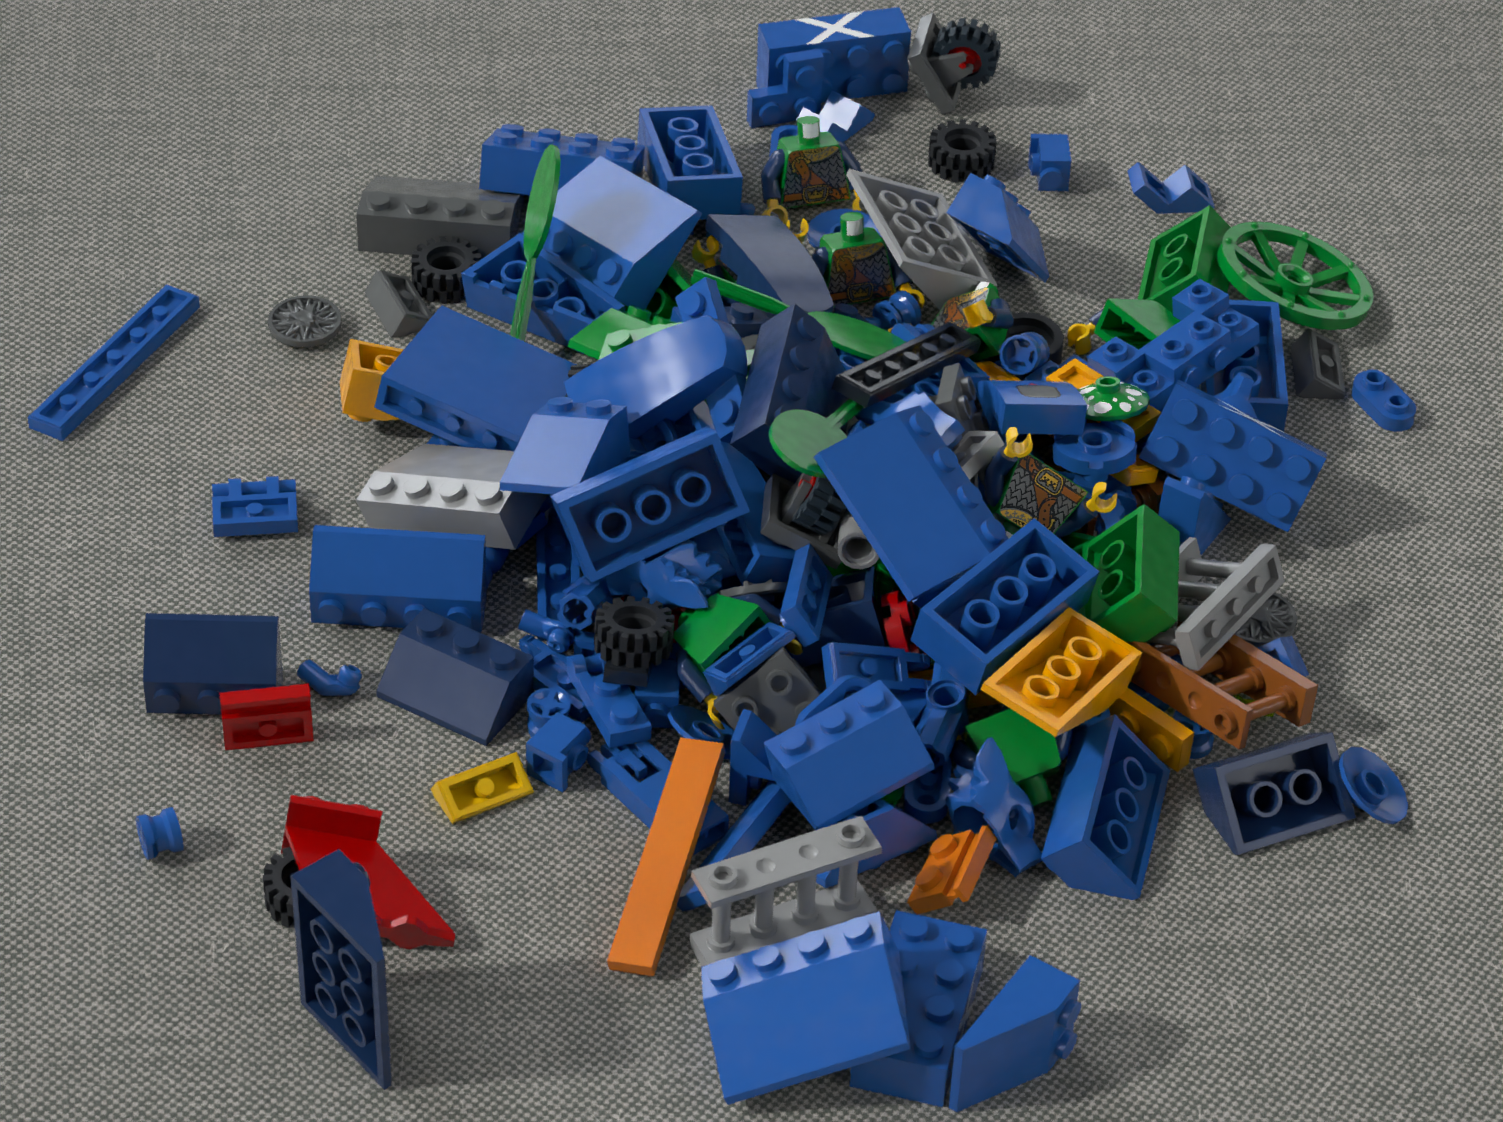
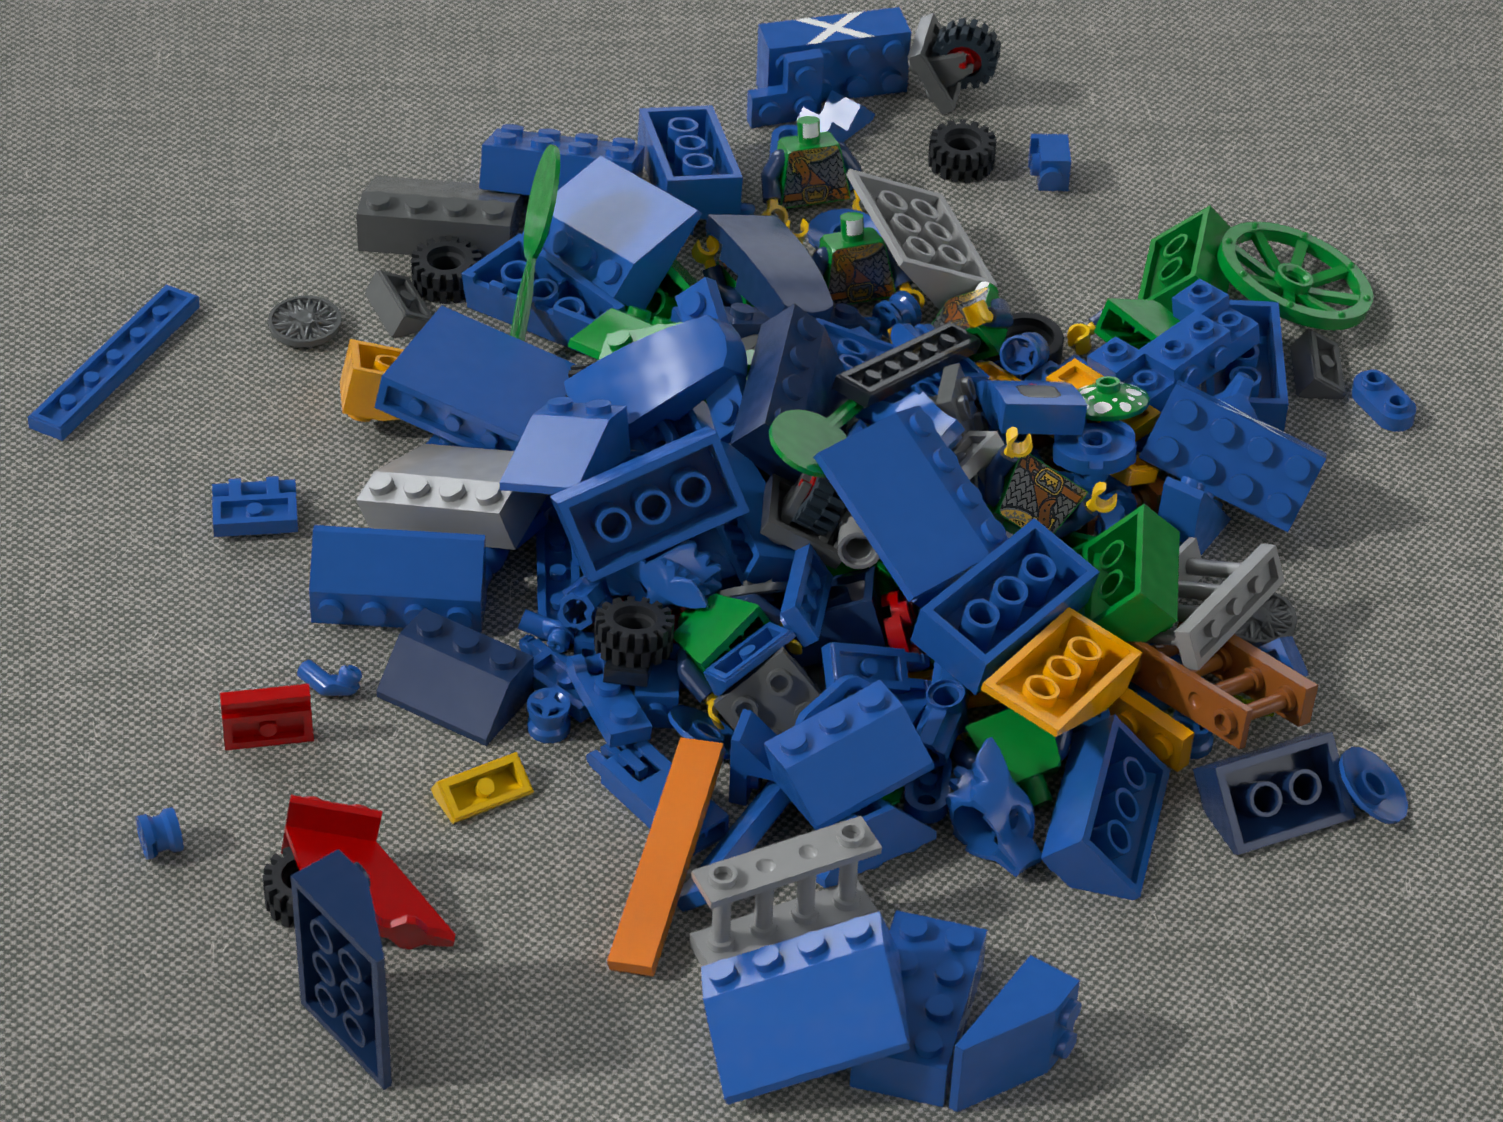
dark blue slope [143,613,283,715] -> none
blue brick [526,712,591,793] -> none
green piece [690,269,906,360] -> none
orange plate [907,825,997,915] -> none
blue slope [946,173,1049,283] -> none
blue slope [1127,162,1215,214] -> none

